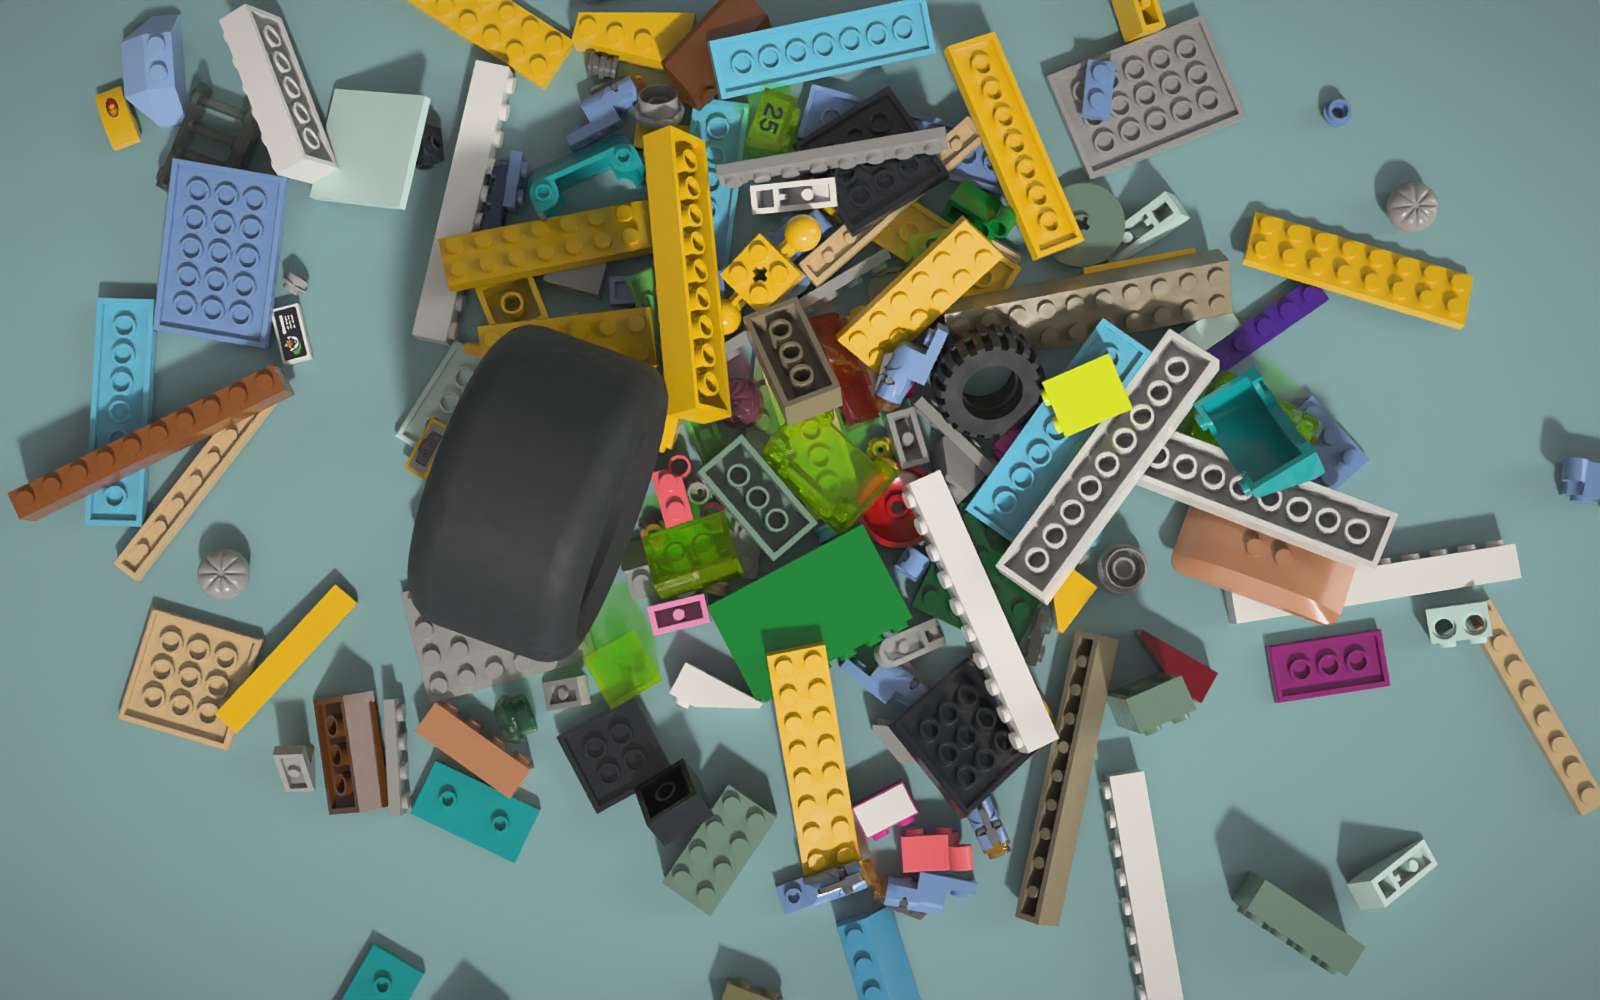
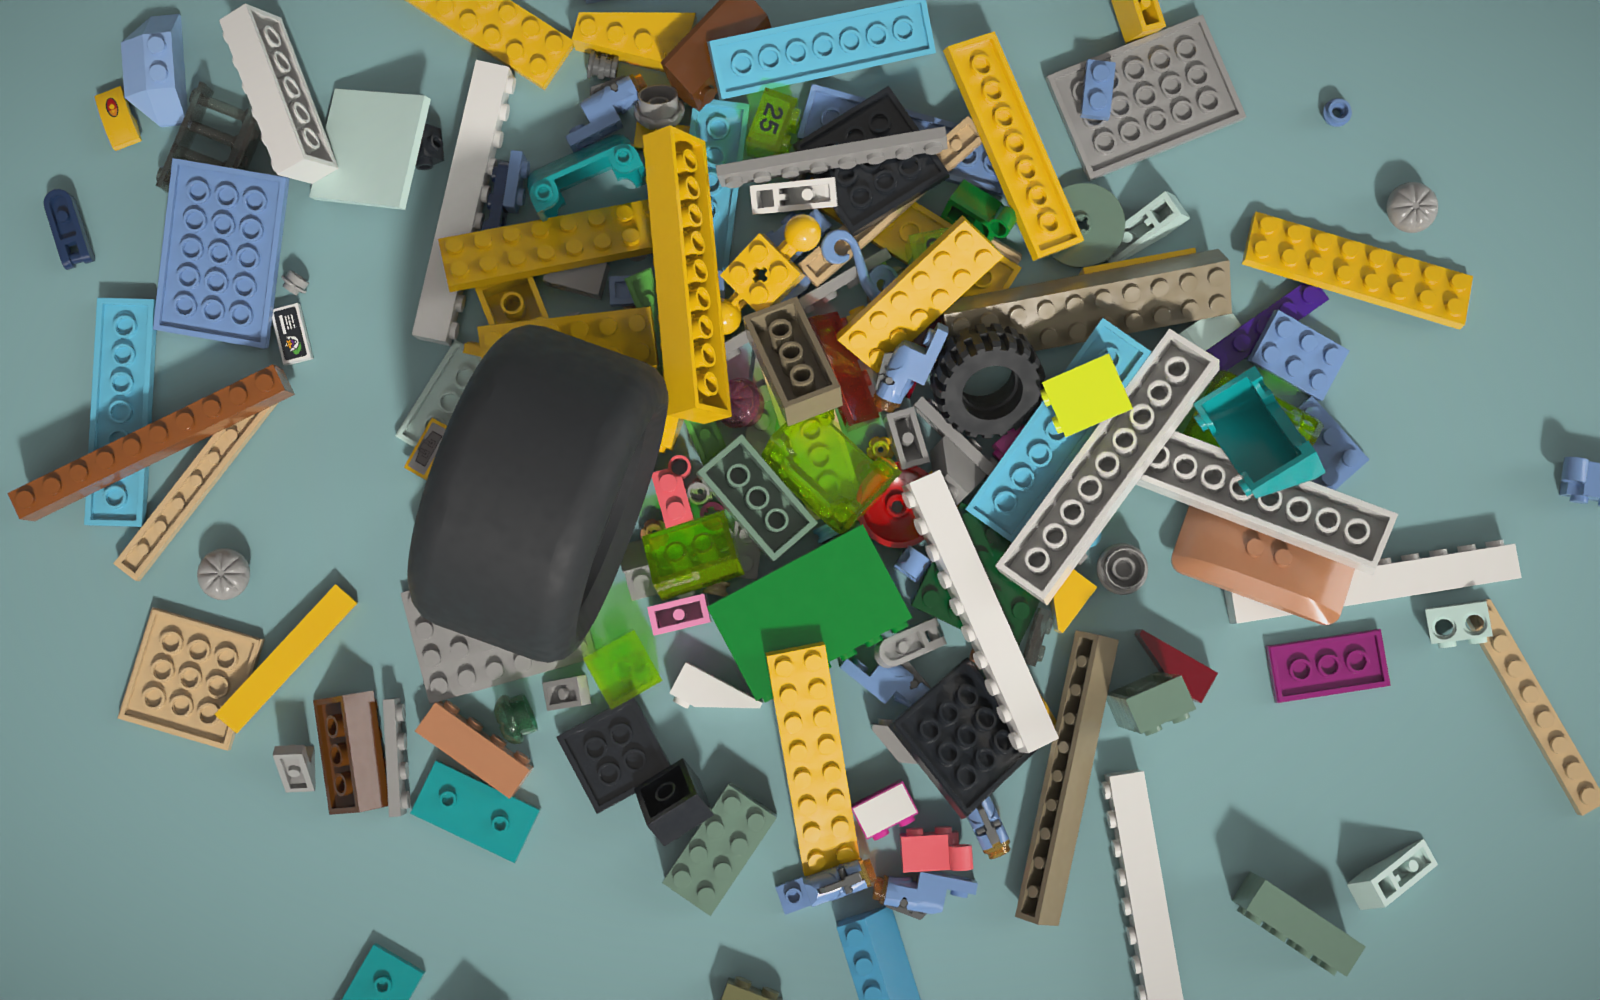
none -> dark blue plate [44,189,95,270]
none -> medium blue plant [820,229,898,301]
none -> medium blue plate [1247,310,1349,401]

